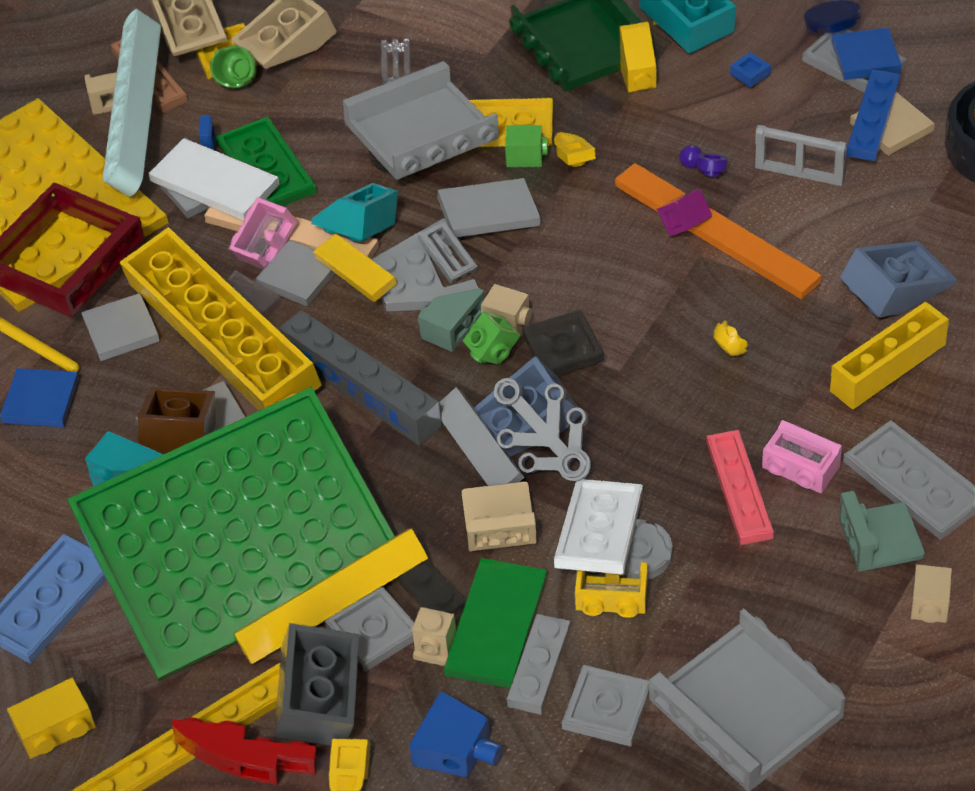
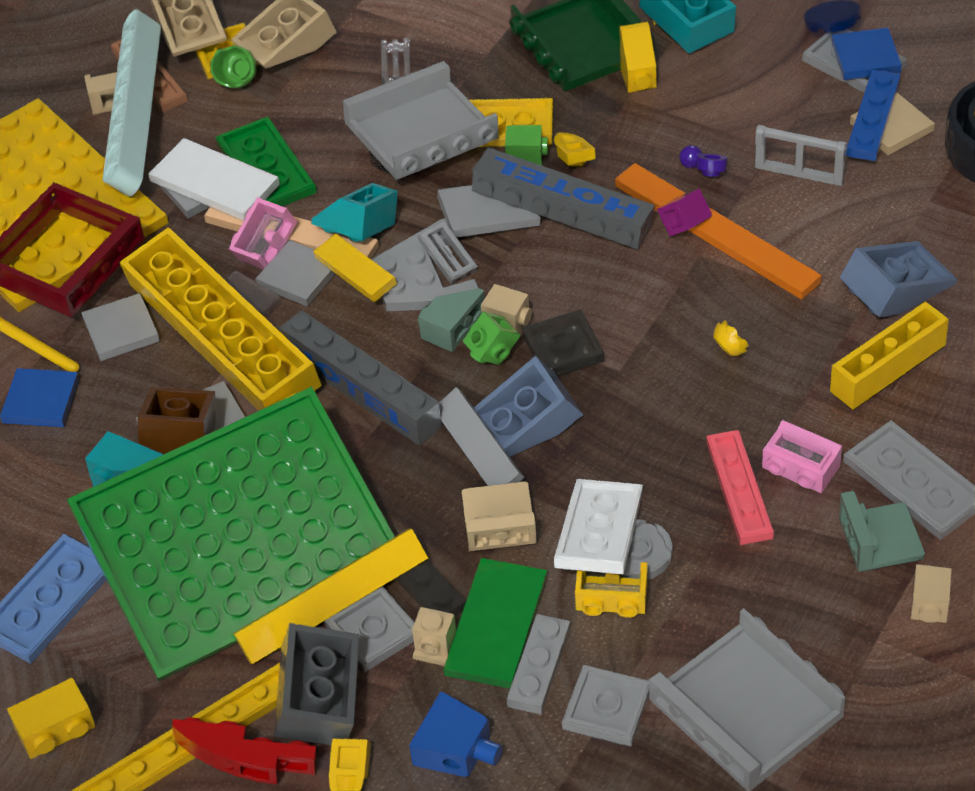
blue tile [199,115,216,151] -> none
light grey plant [494,378,591,481] -> none
blue plate [730,52,771,88] -> none
none -> dark grey brick [472,147,655,249]

